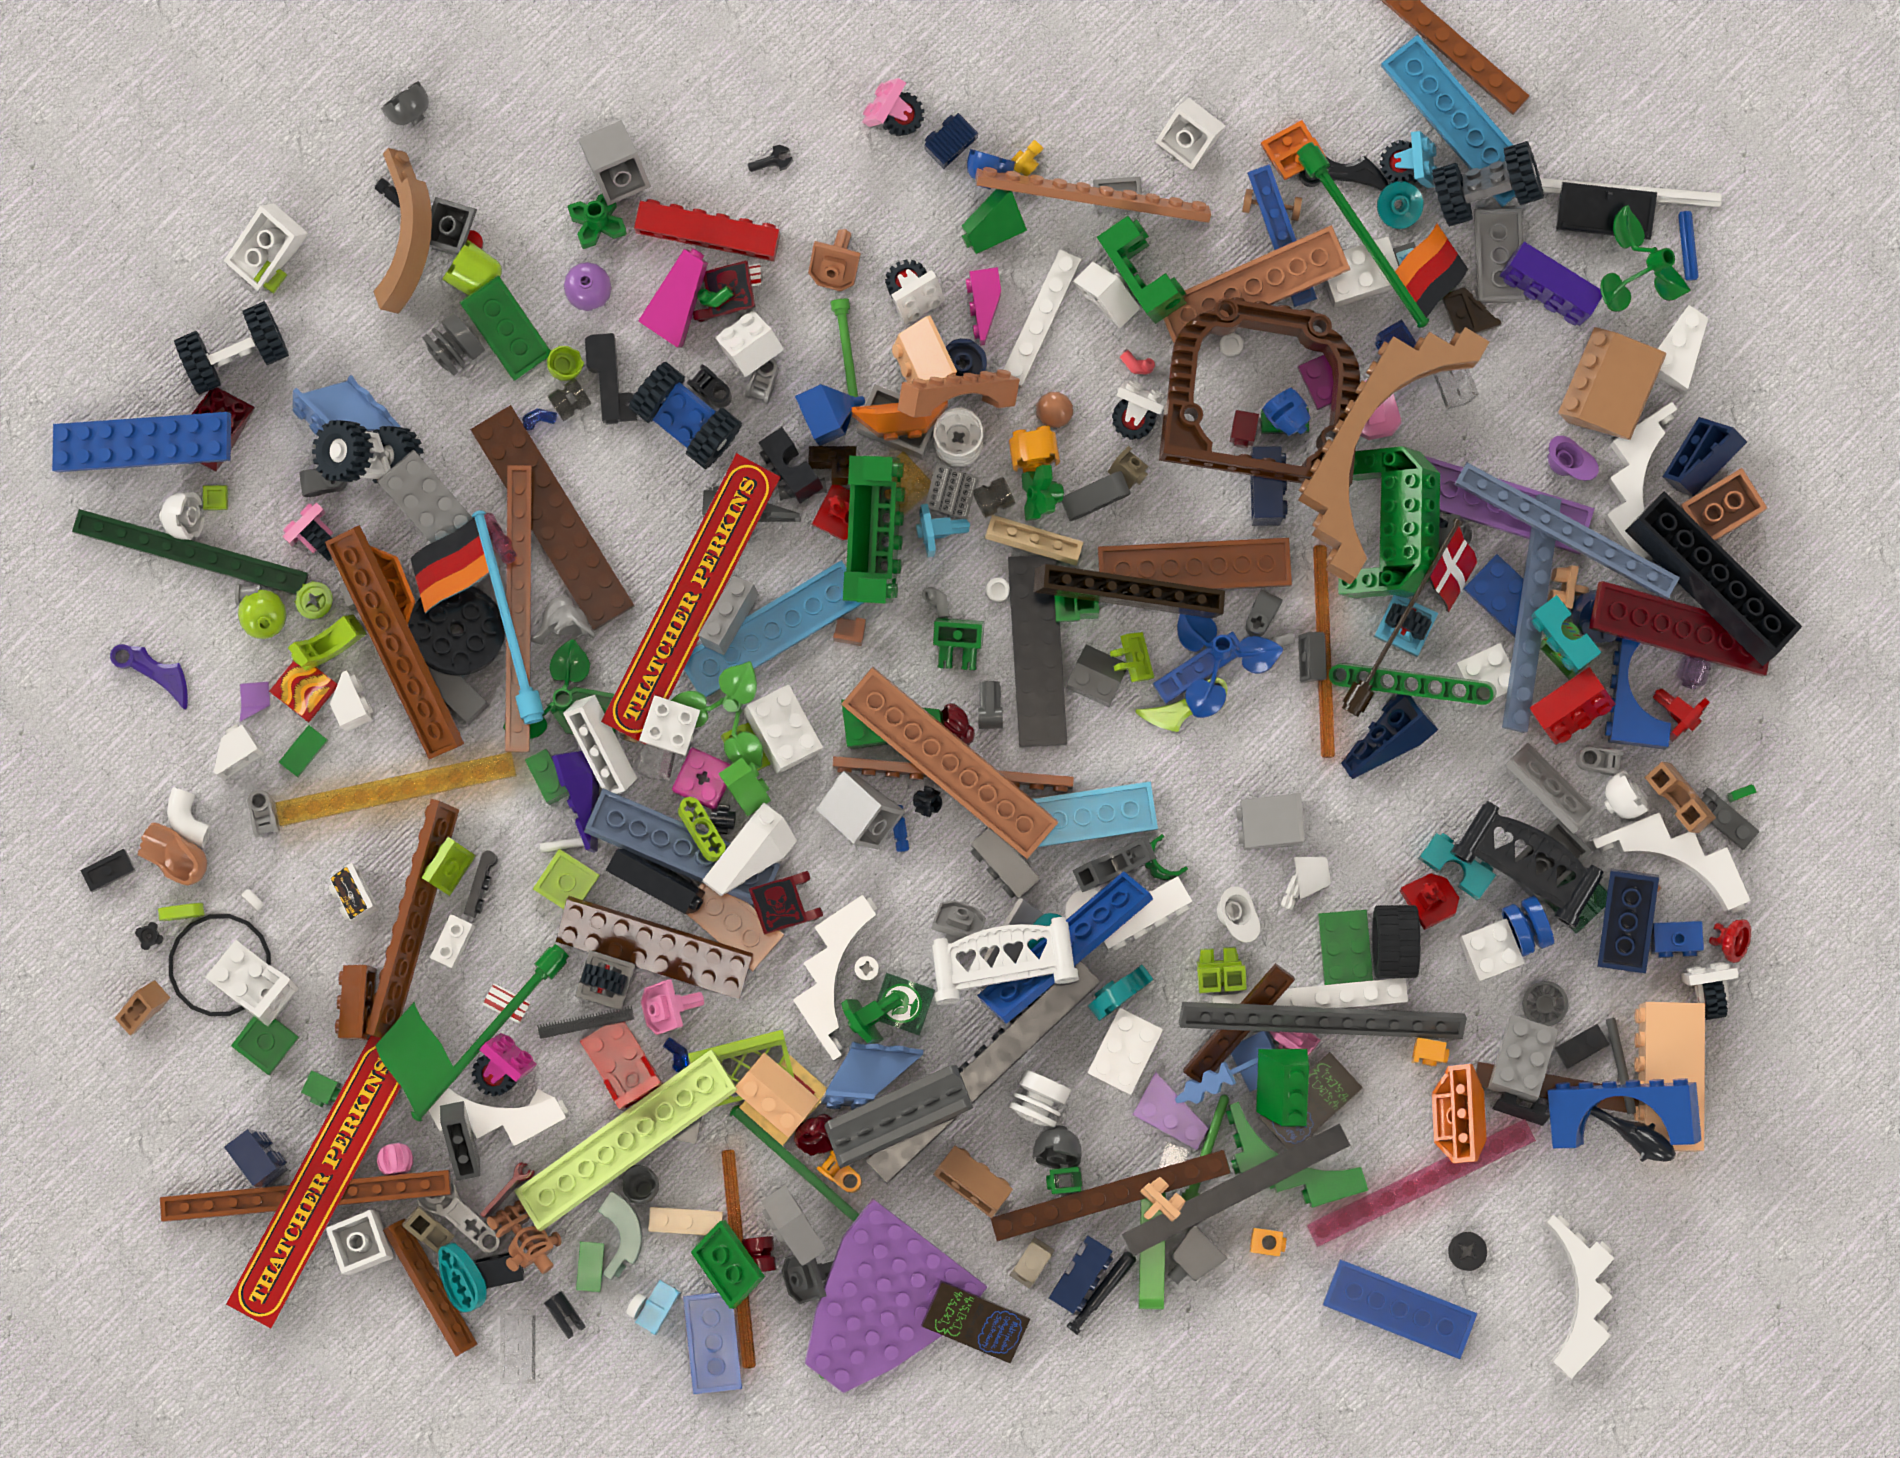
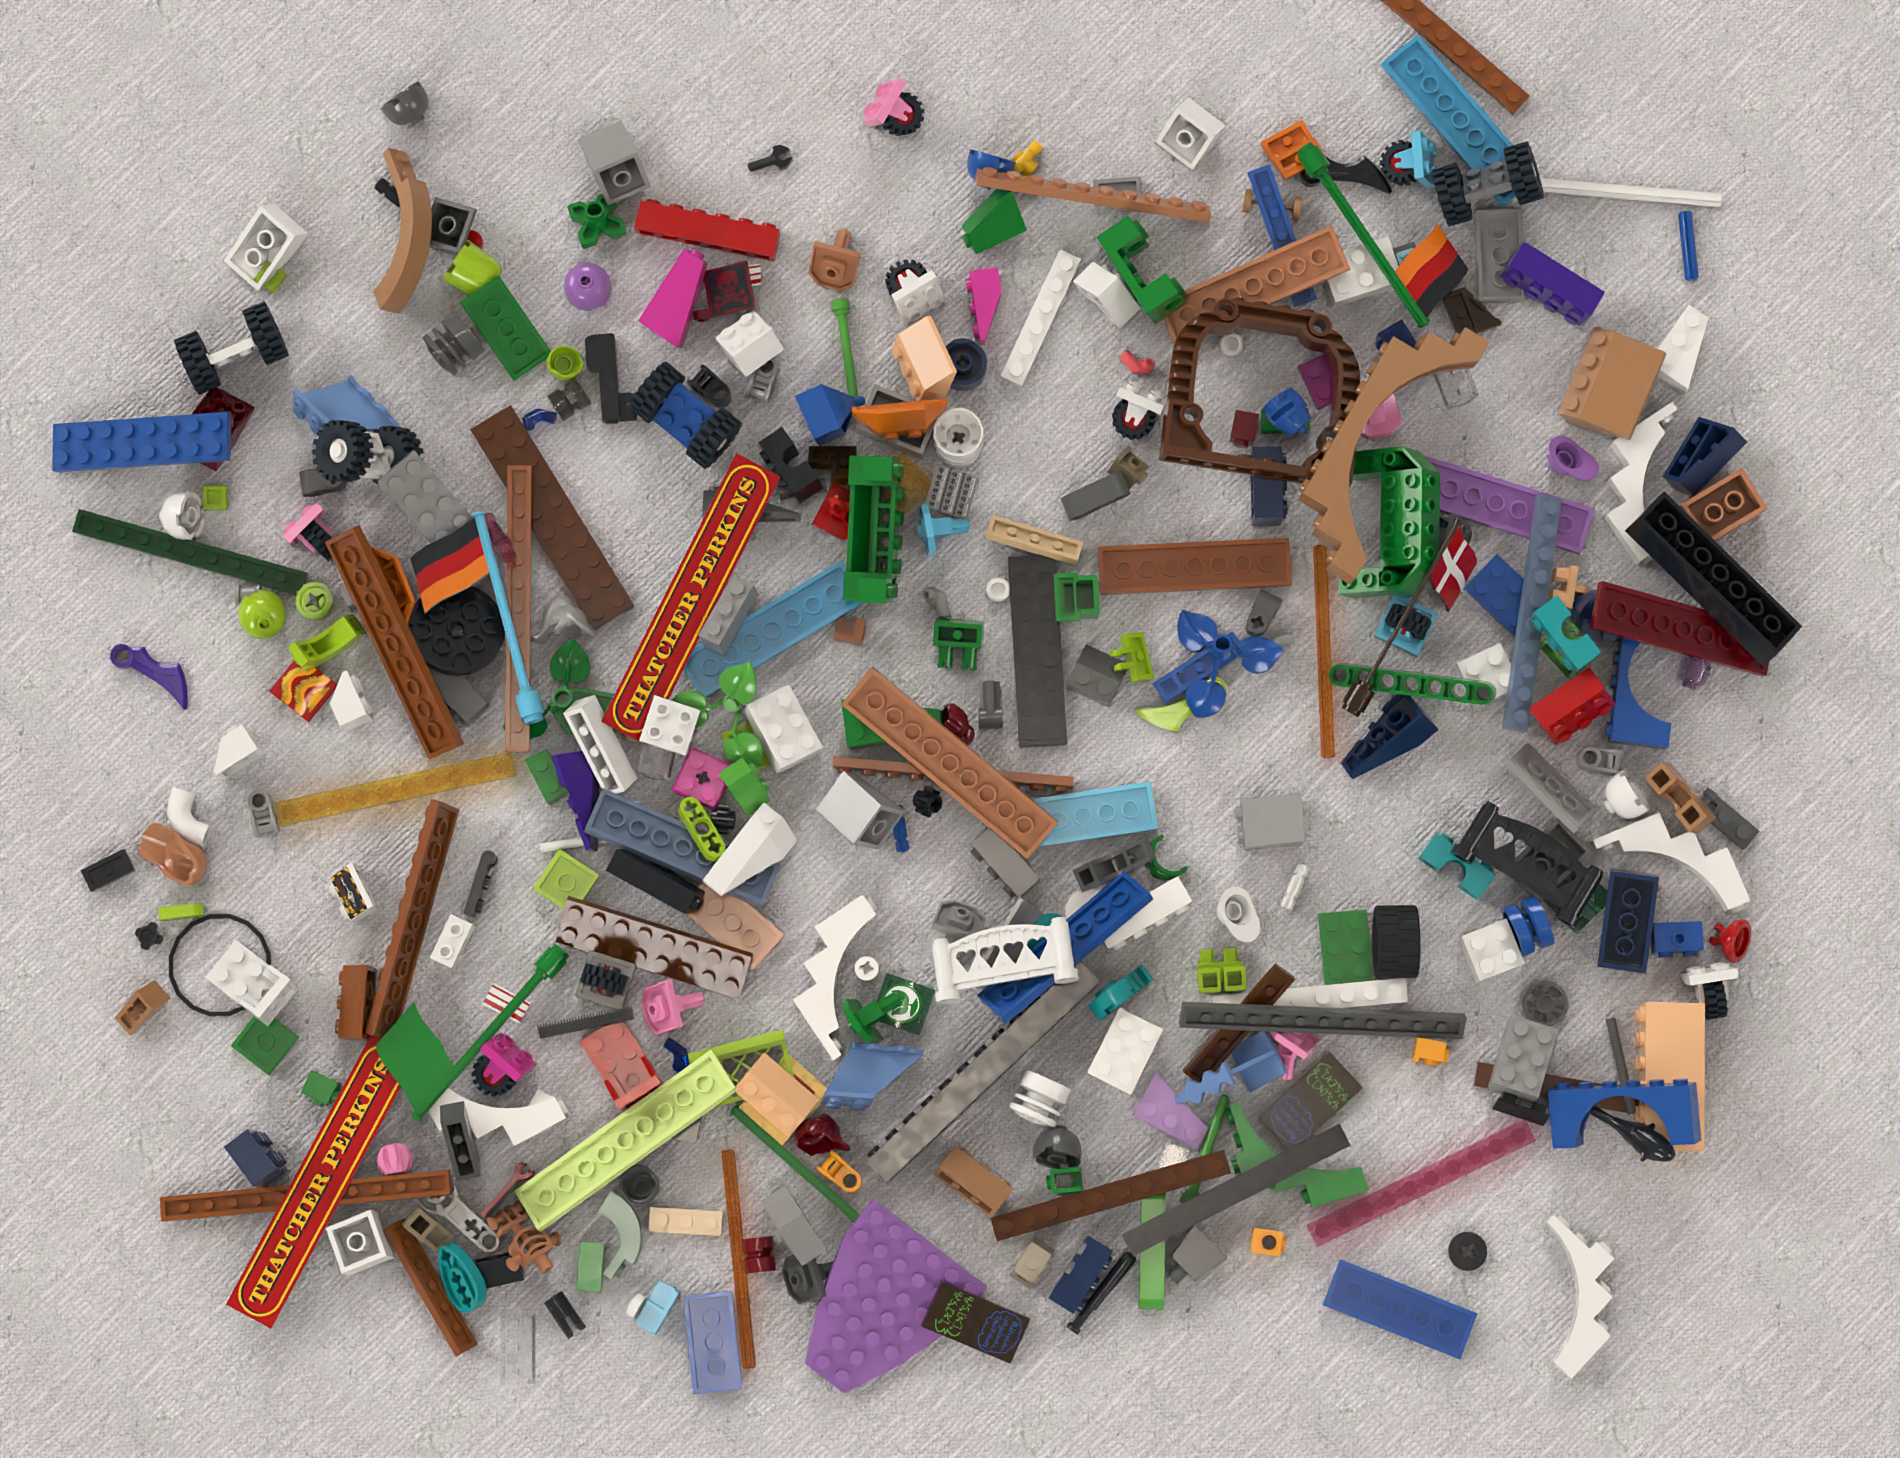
medium lavender sticker [239,682,270,722] -> none
white tile [241,889,264,912] -> none
green tile [279,725,328,777] -> none
lime plate [422,837,476,896] -> none
green plate [691,1220,765,1309] -> none
green arm [697,286,734,308] -> none
flag [749,871,823,935] -> none
dark grey plate [824,1065,973,1169] -> none
nougat arch [897,369,1020,418] -> none
dark blue brick [924,113,978,169] -> none
clear smoke wheel [972,476,1015,518] -> none
light orange brick [1008,426,1060,473] -> none
green plant [1021,465,1064,521] -> none
dark brown brick [1033,564,1225,619] -> none
nougat hair [1036,392,1073,428] -> none
light nougat hips [1140,1177,1186,1222] -> none
green slope [1256,1049,1309,1126] -> none
white sticker [1294,857,1331,899] -> none
dark grey slope [1298,632,1327,683] -> none
teal dish [1377,181,1424,229] -> none
red piece [1399,873,1460,930] -> none
orange wedge [1432,1064,1487,1164] -> none
sand blue plate [1454,462,1680,600] -> none
black plate [1555,1024,1610,1069] -> none
black container [1556,182,1657,240] -> none
green plant [1600,205,1691,312] -> none
red piece [1653,688,1710,742] -> none
green tile [1727,784,1757,803] -> none

